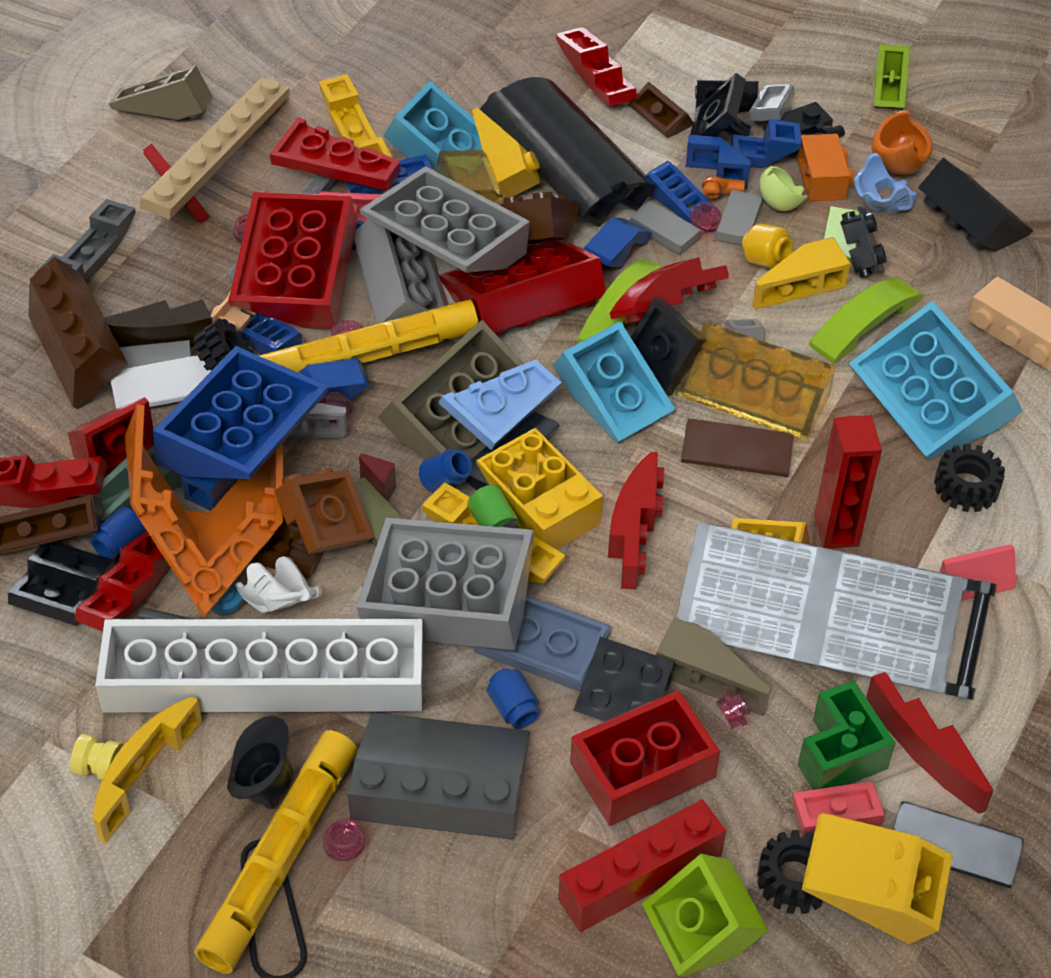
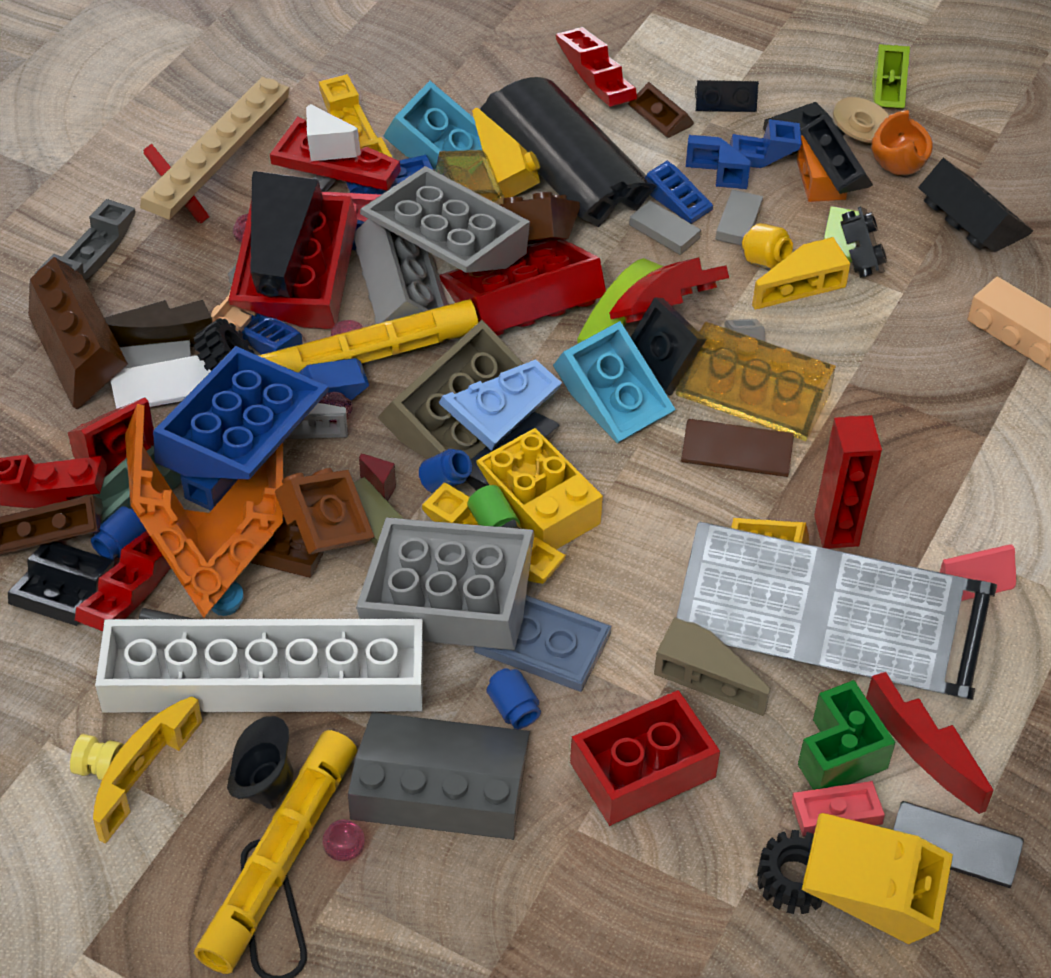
dark tan slope [109,65,213,120] -> none
white helmet [235,556,322,614] -> none
red brick [558,799,726,933] -> none
black hinge [574,637,675,722] -> none
blue slope [584,217,652,267] -> none
red slope [608,452,664,590] -> none
lime slope [642,854,769,977] -> none
black tile [687,73,751,146] -> none
clear pink plate [689,202,721,232] -> none
orange arm [702,176,745,199] -> none
clear pink plate [716,690,751,729] -> none
light grey tile [749,84,795,122] -> none
yellowish green hair [759,166,808,211] -> none
lime slope [809,277,924,364] -> none
medium azure slope [849,300,1023,460] -> none
light blue helmet [854,153,917,214] -> none
black tyre [934,444,1005,512] -> none
none -> black slope [250,171,324,298]
none -> white slope [306,104,361,161]
none -> black slope [800,113,873,194]
none -> tan dish [833,97,889,143]

